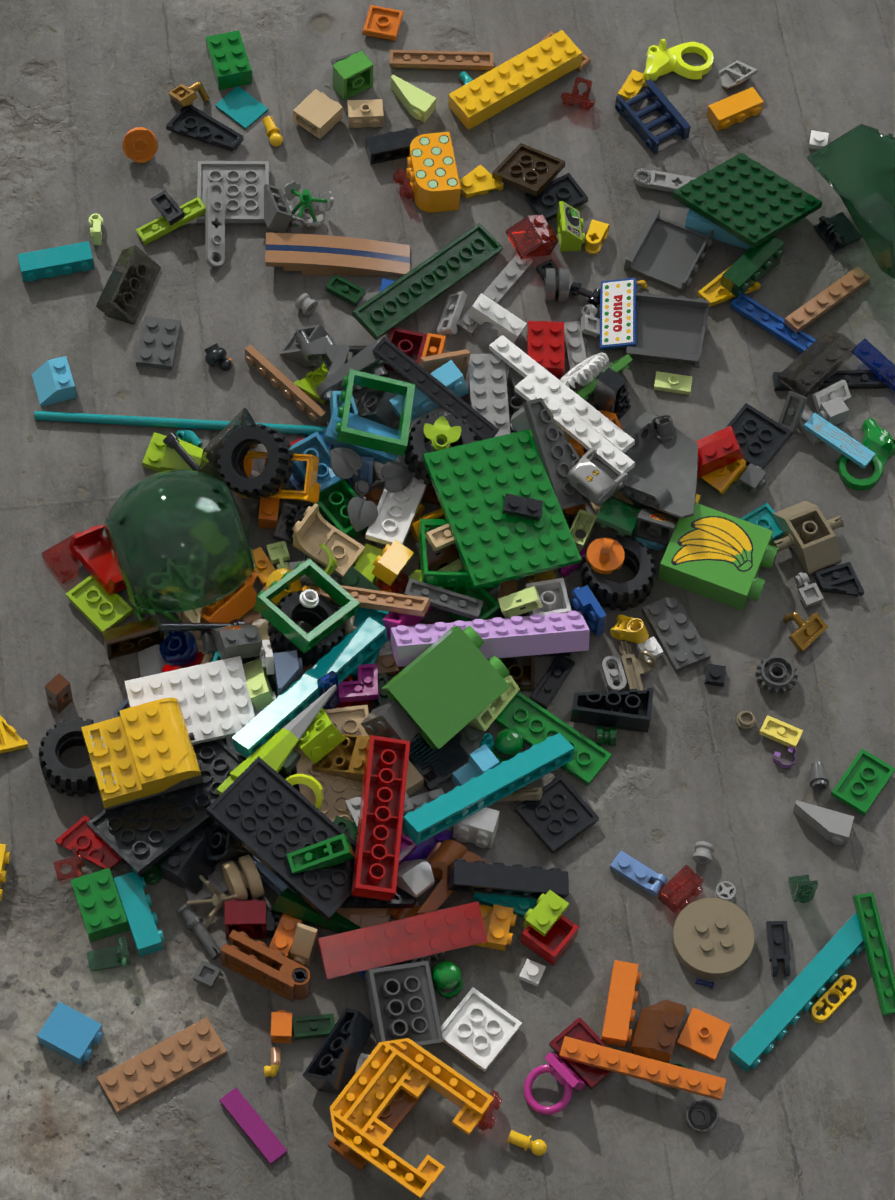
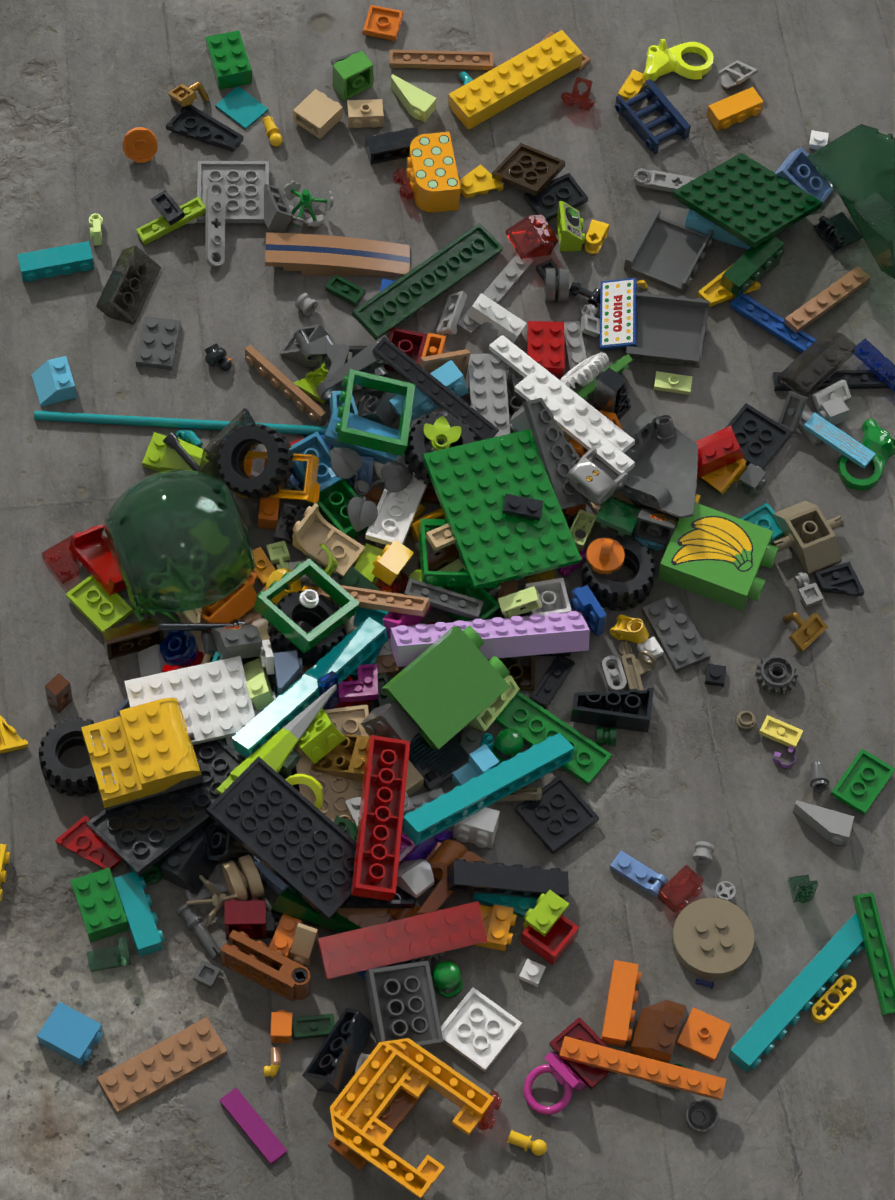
clear red bracket [54,847,84,881] -> none
green slope [287,833,355,874] -> none
black hinge [766,921,791,977] -> none
none -> medium blue slope [775,147,838,203]

